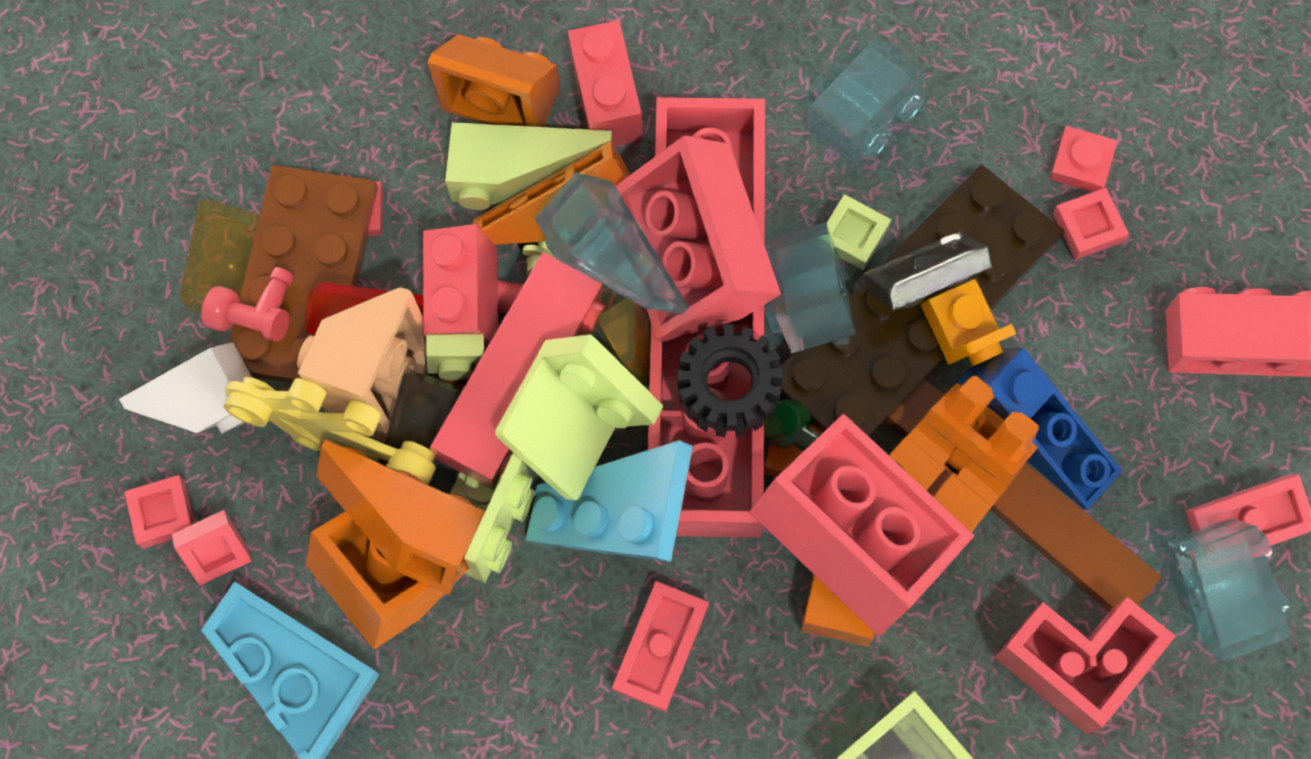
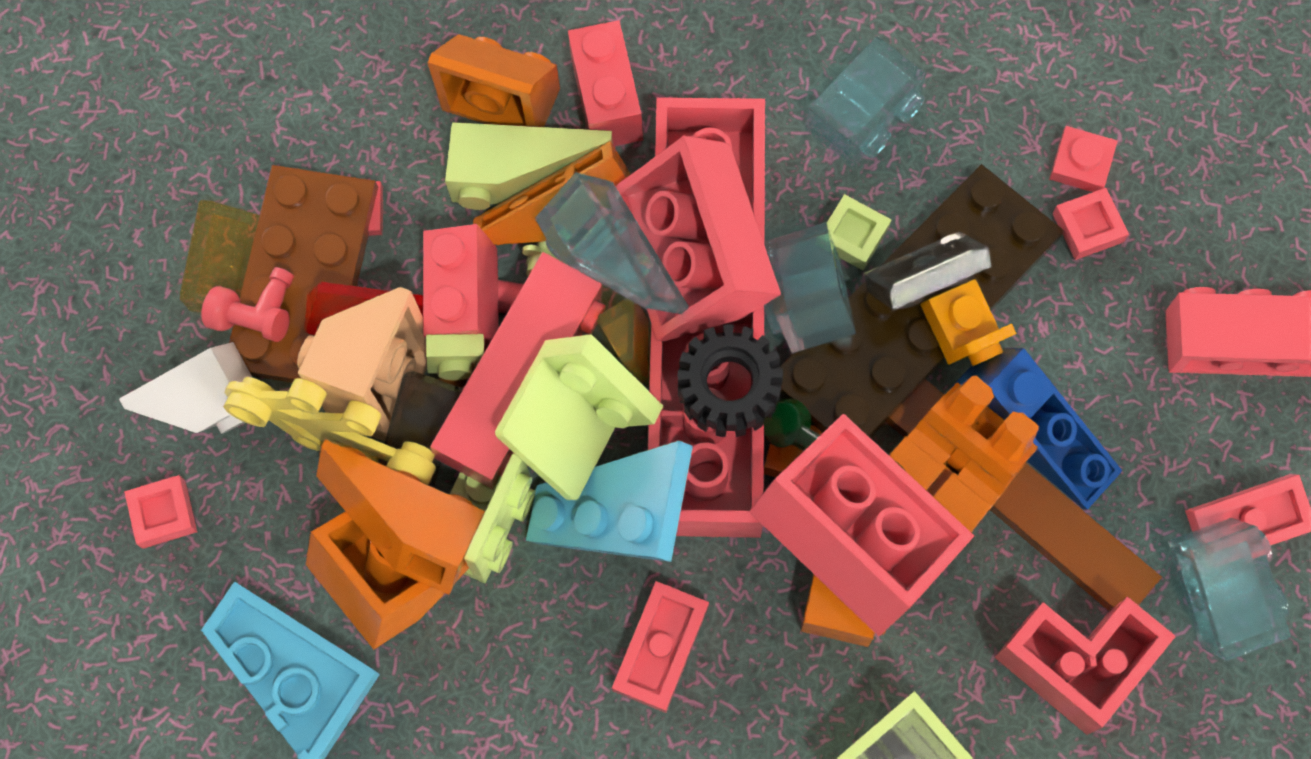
coral plate [171,510,252,586] -> none

